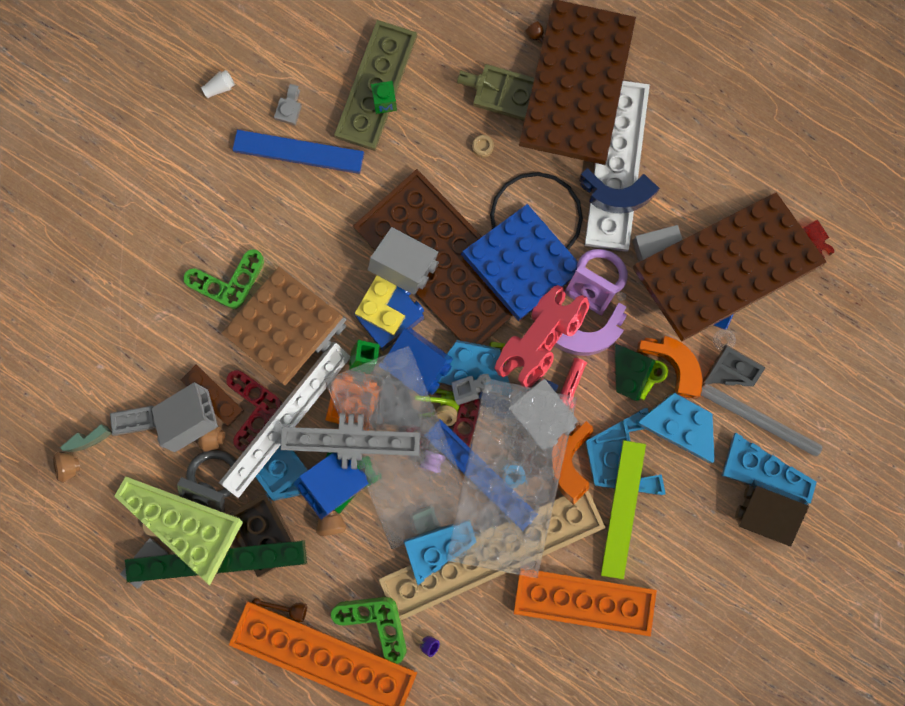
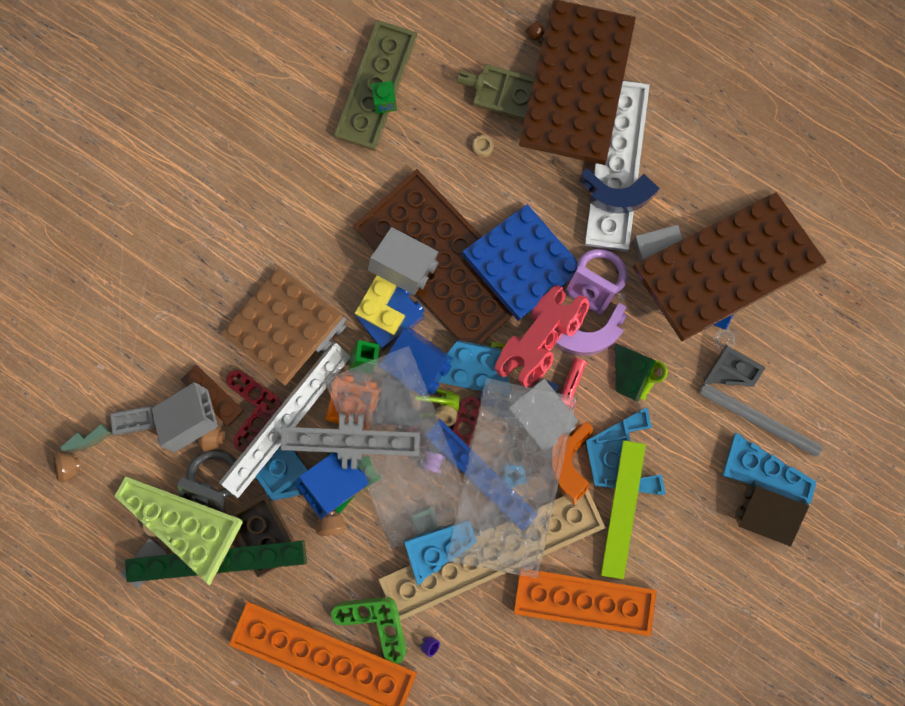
bright green beam [184,249,264,309] -> none
white cone [201,70,235,98] -> none
blue tile [233,130,364,174] -> none
reddish brown hinge [252,598,307,622] -> none
light grey plate [274,84,302,126] -> none
light grey plate [451,374,493,405] -> none
black piece [490,172,583,250] -> none
orange arch [636,336,702,399] -> none
dark azure wing [636,393,714,463] -> none
clear red plate [803,219,835,258] -> none

